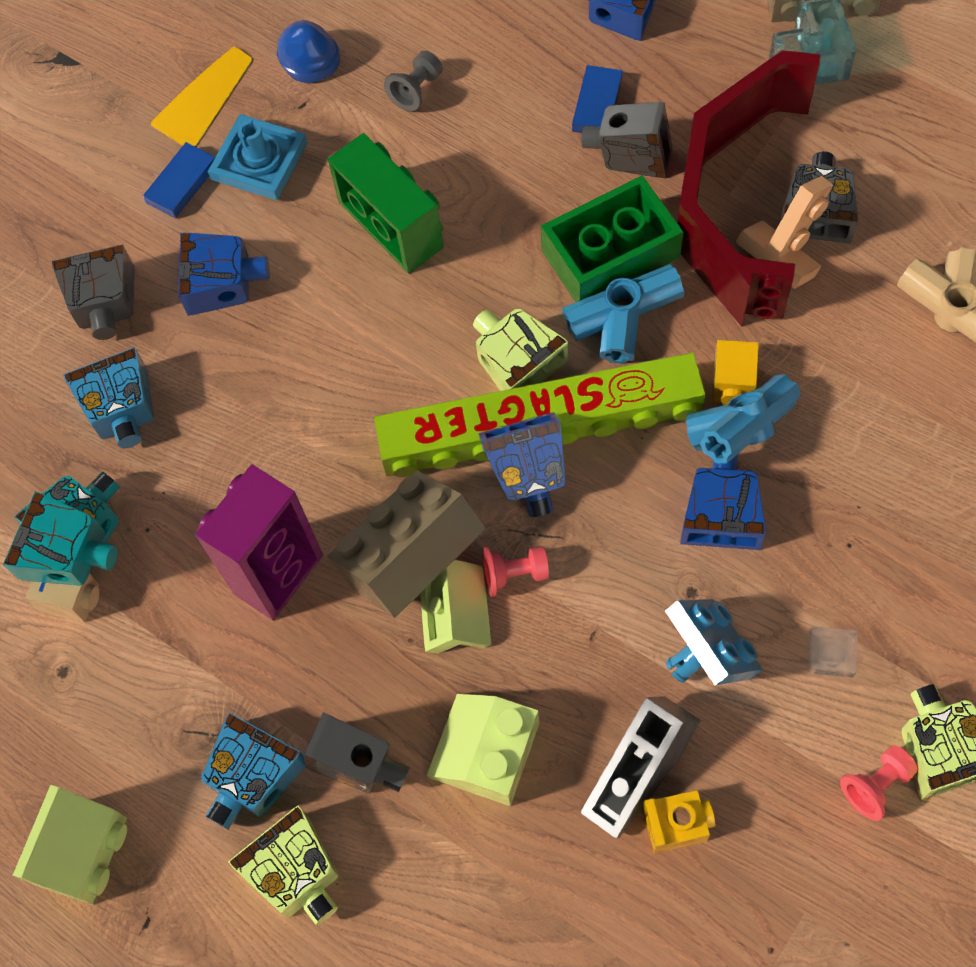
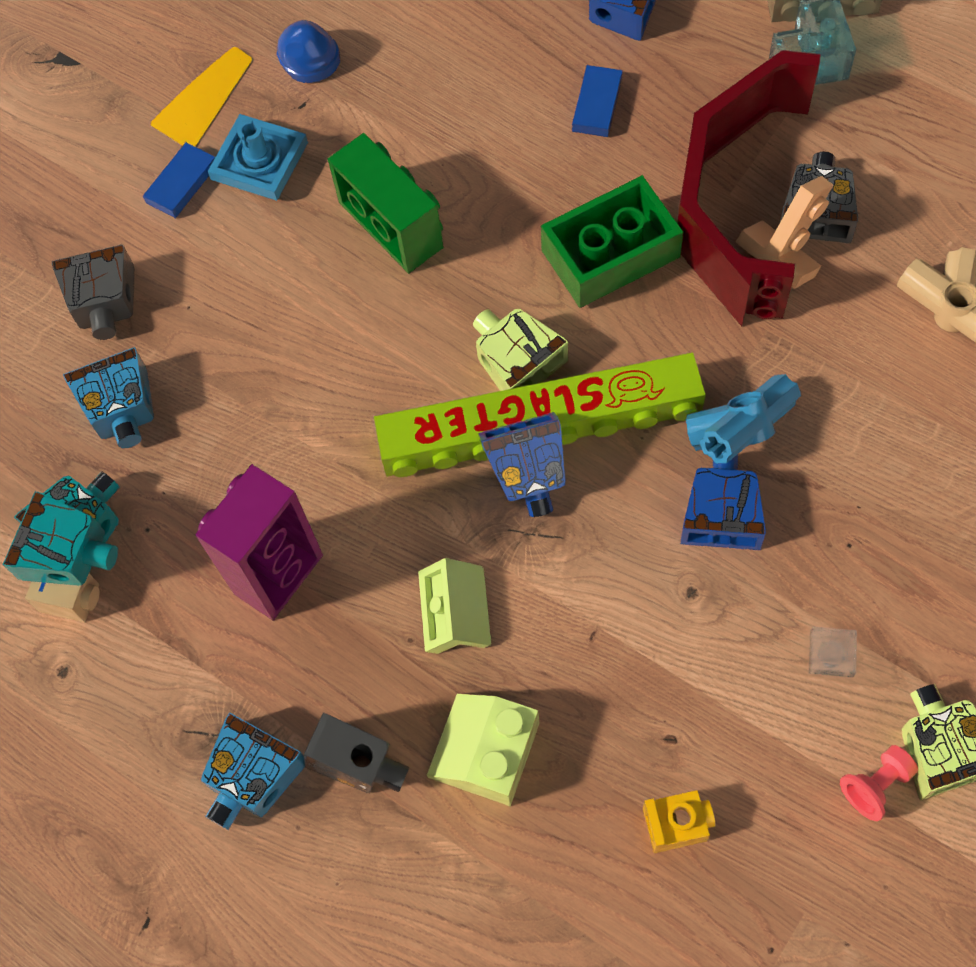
yellowish green slope [12,785,127,905] -> none
blue torso [178,233,270,316] -> none
torso [228,805,339,926] -> none
dark tan brick [327,471,486,618] -> none
dark grey piece [384,51,442,112] -> none
coral piece [482,546,549,597] -> none
dark azure piece [562,264,684,364] -> none
dark grey slope [580,696,701,839] -> none
dark grey torso [581,102,672,178] -> none
dark azure plate [665,599,763,685] -> none
yellow brick [711,340,758,405] -> none

